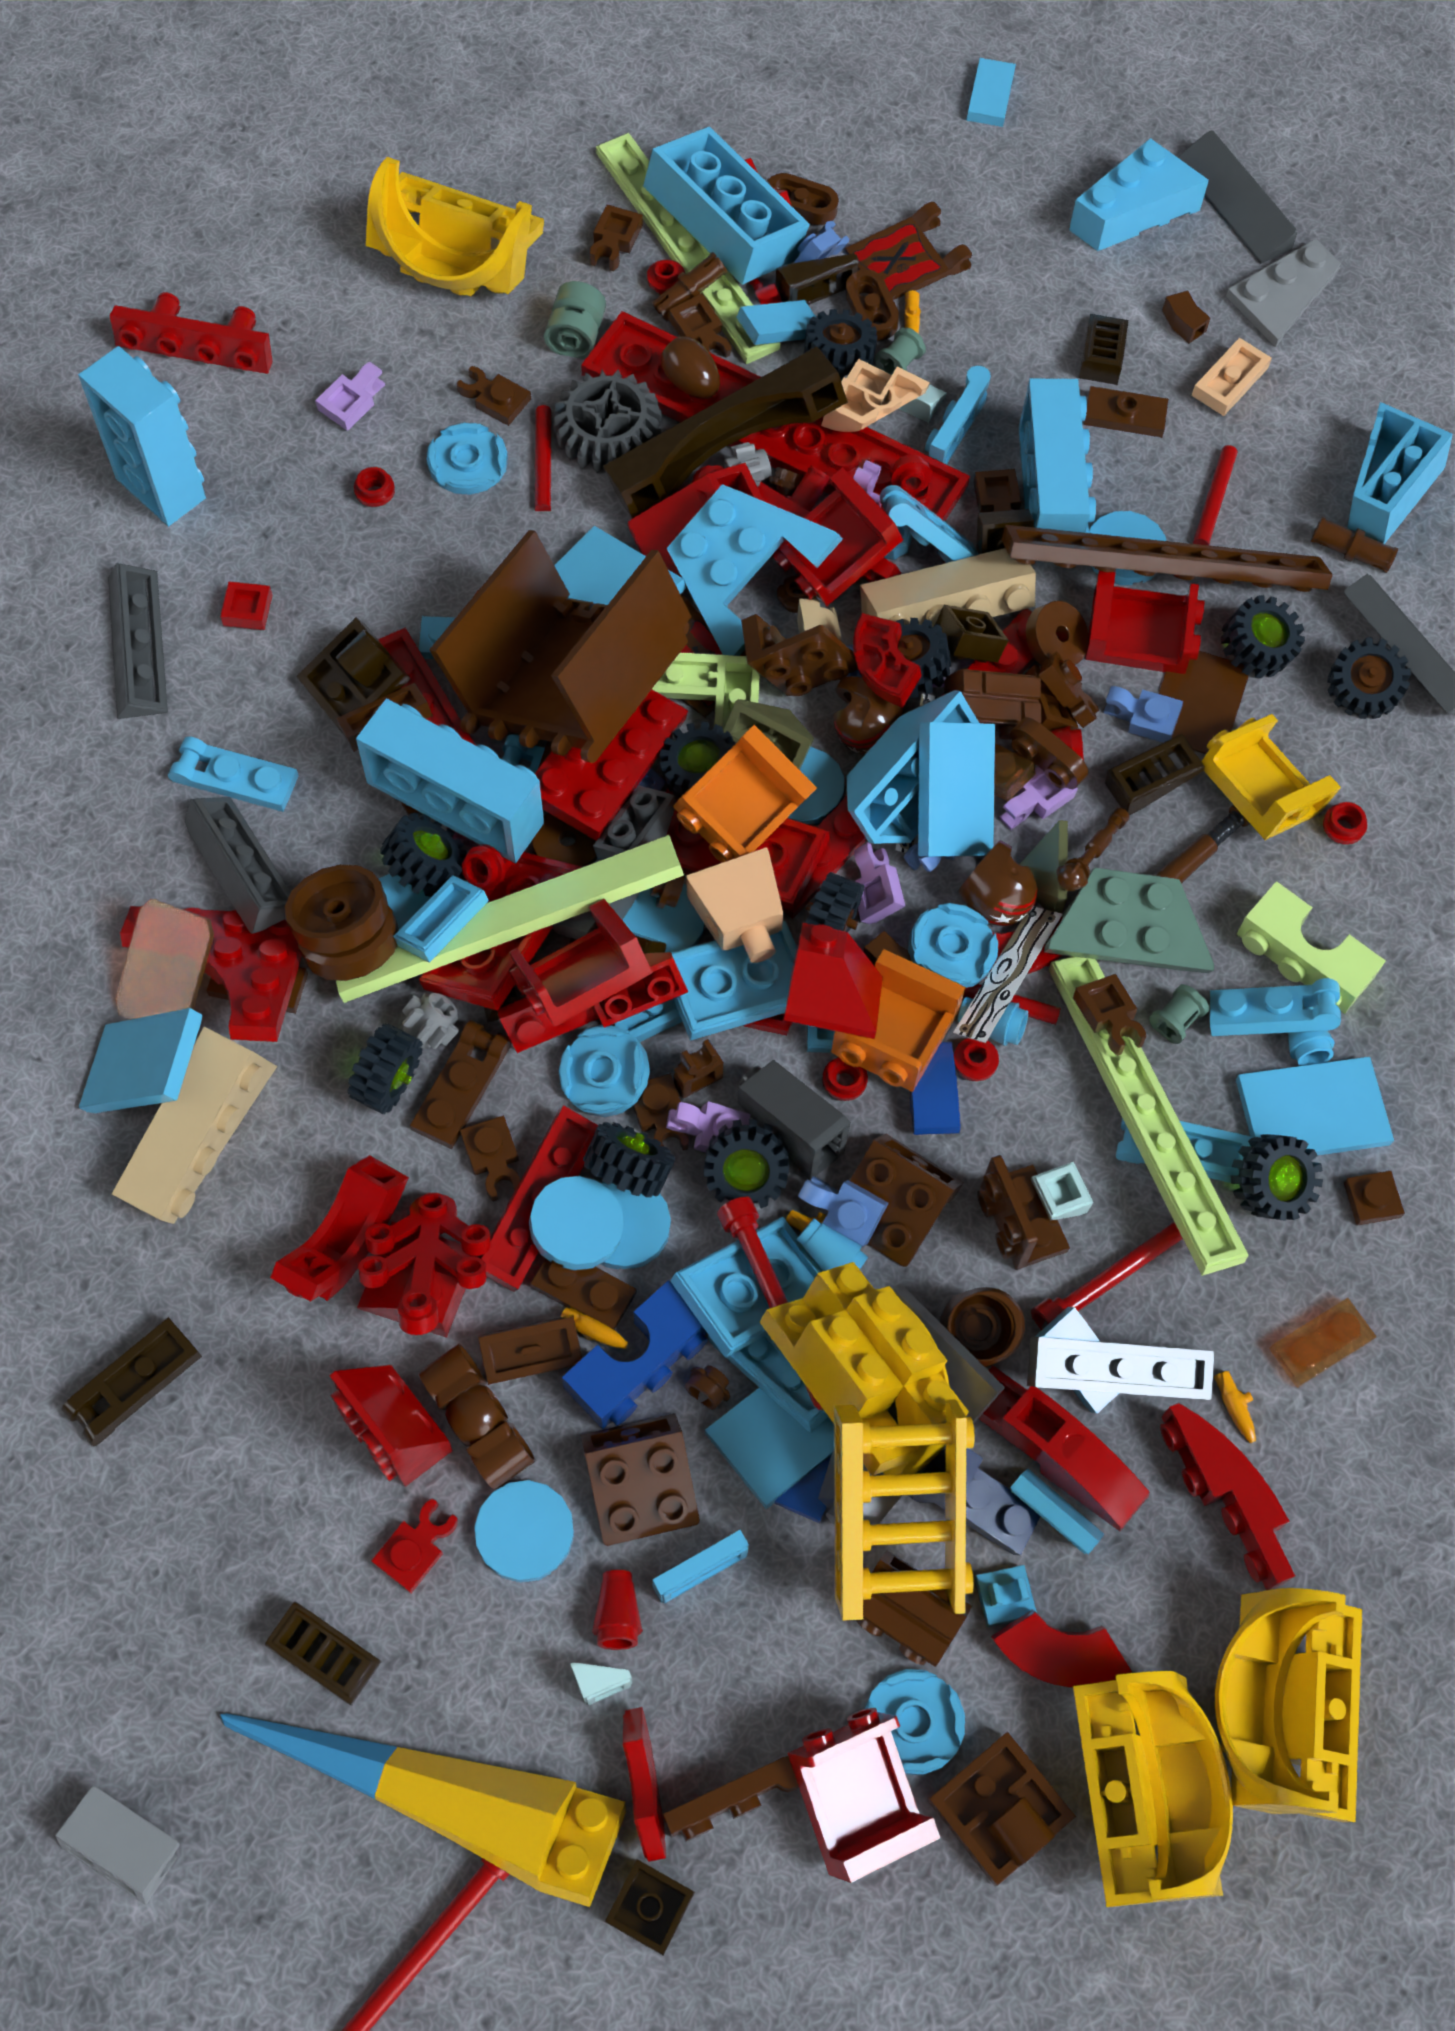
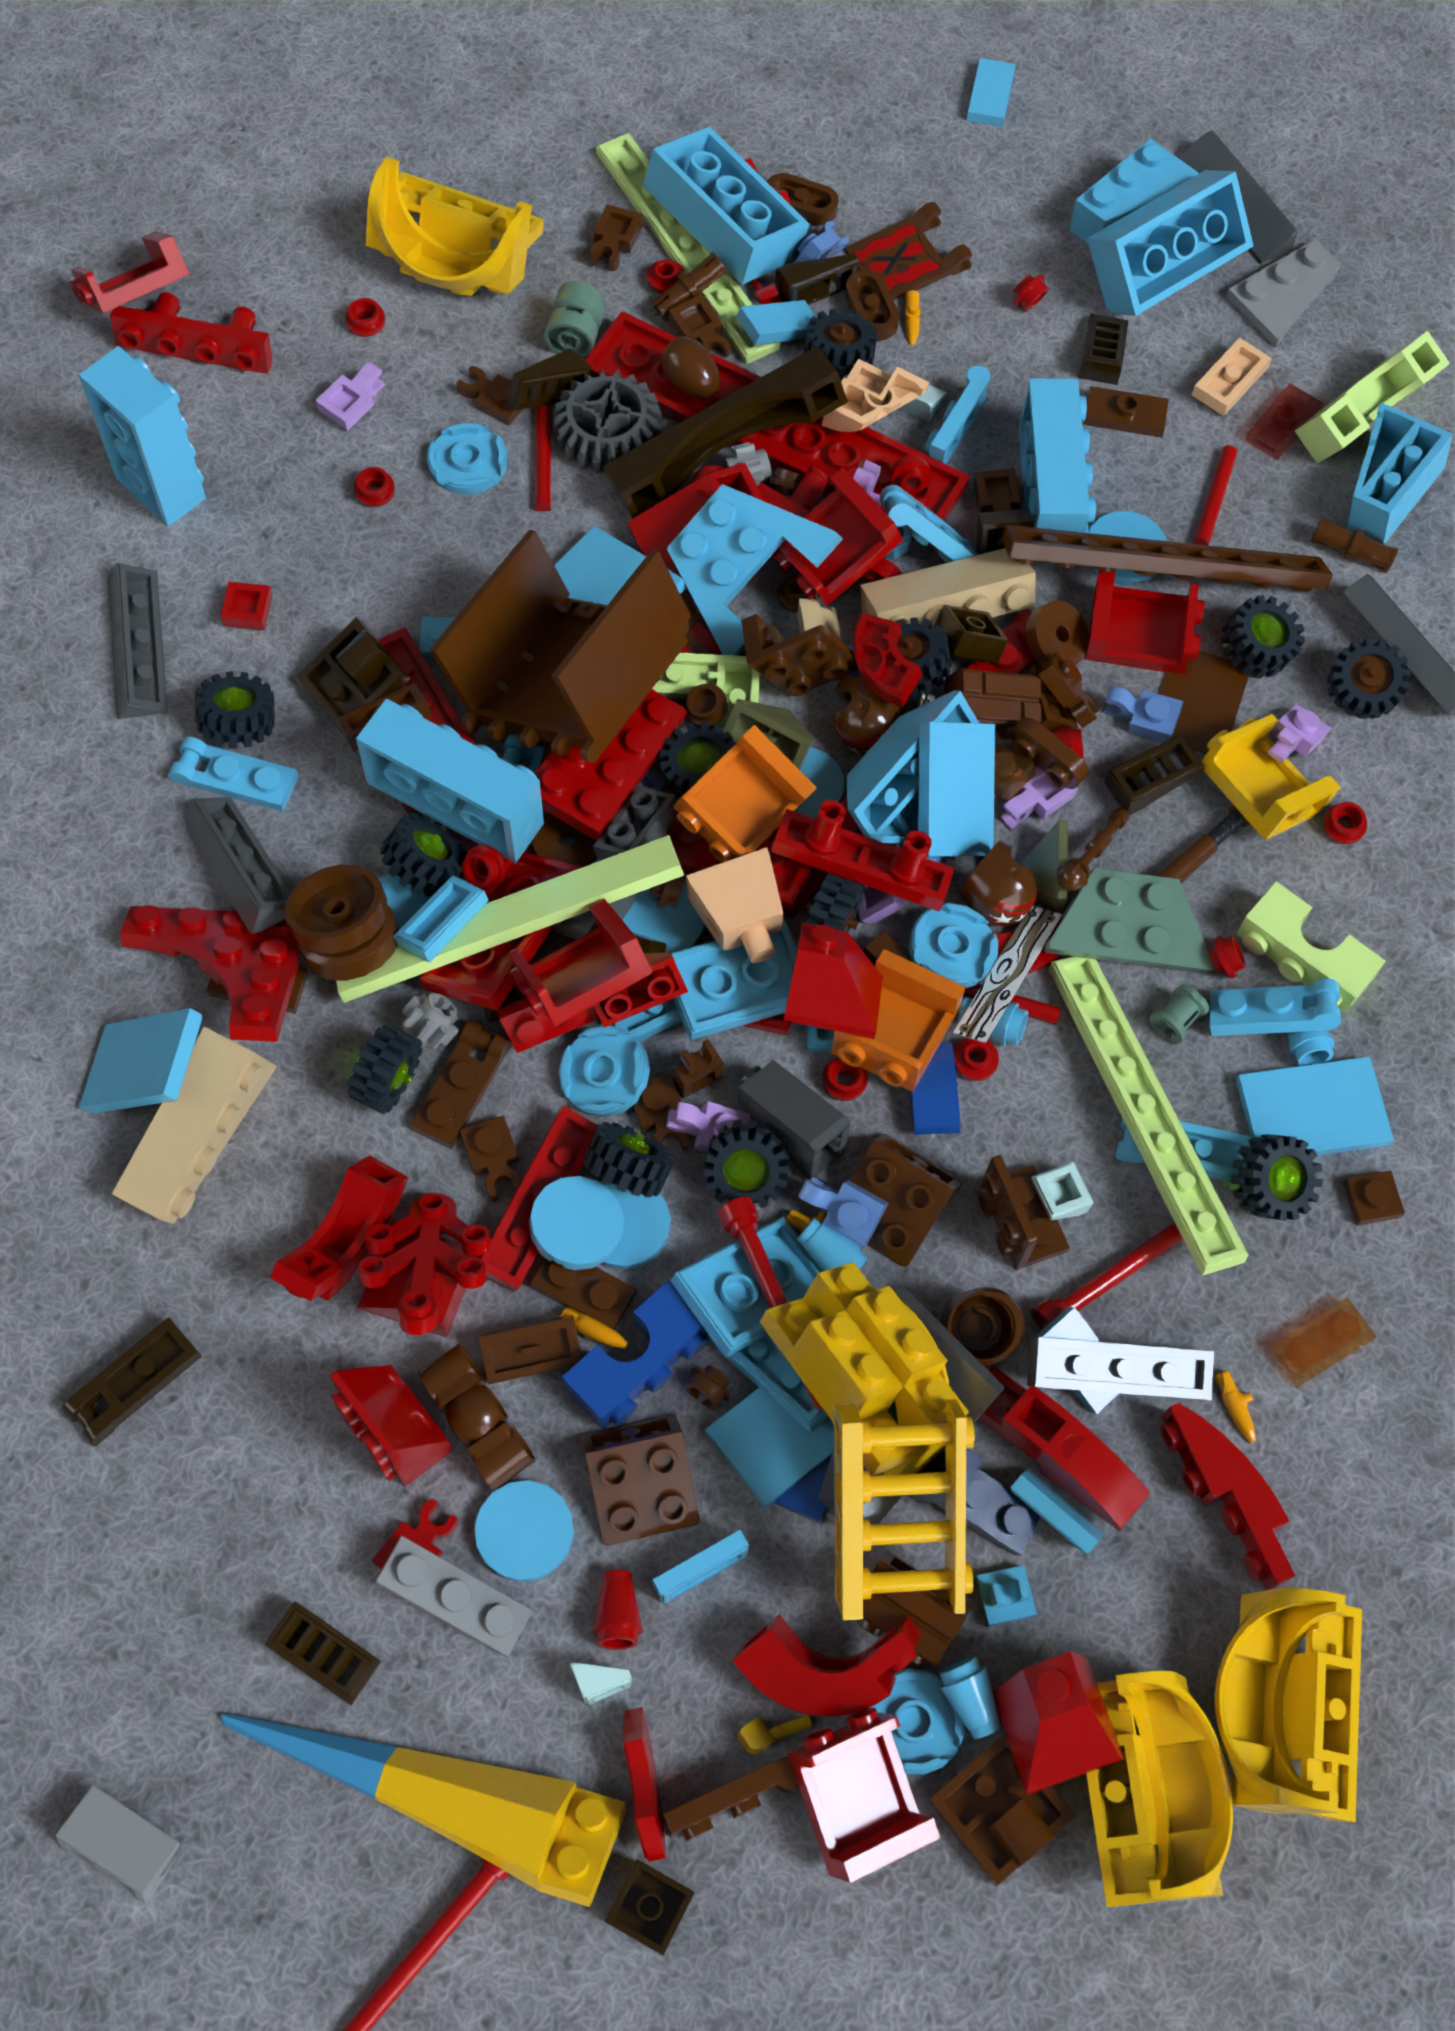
clear orange piece [115,899,214,1020] -> none
sand green bush [875,327,926,375] -> none
red tile [991,1609,1132,1688] -> none
reddish brown plate [1073,974,1146,1056] -> none
reddish brown piece [1162,290,1211,344] -> none
none -> red panel [70,231,190,313]
none -> black wheel [195,671,275,749]
none -> red plate [345,298,385,337]
none -> light grey plate [374,1536,533,1657]
none -> dark brown slope [506,349,591,410]
none -> reddish brown plate [685,684,728,726]
none -> red arch [732,1614,921,1717]
none -> yellow hand [737,1715,812,1754]
none -> red plate [771,800,955,912]
none -> medium azure cone [939,1656,1002,1739]
none -> red slope [992,1651,1124,1795]
none -> red plate [1013,274,1049,312]
none -> medium azure brick [1087,170,1254,316]
none -> red plate [1209,935,1247,979]
none -> clear red plate [1245,383,1323,460]
none -> lavender plate [1267,704,1331,763]
none -> yellowish green arch [1295,331,1450,463]

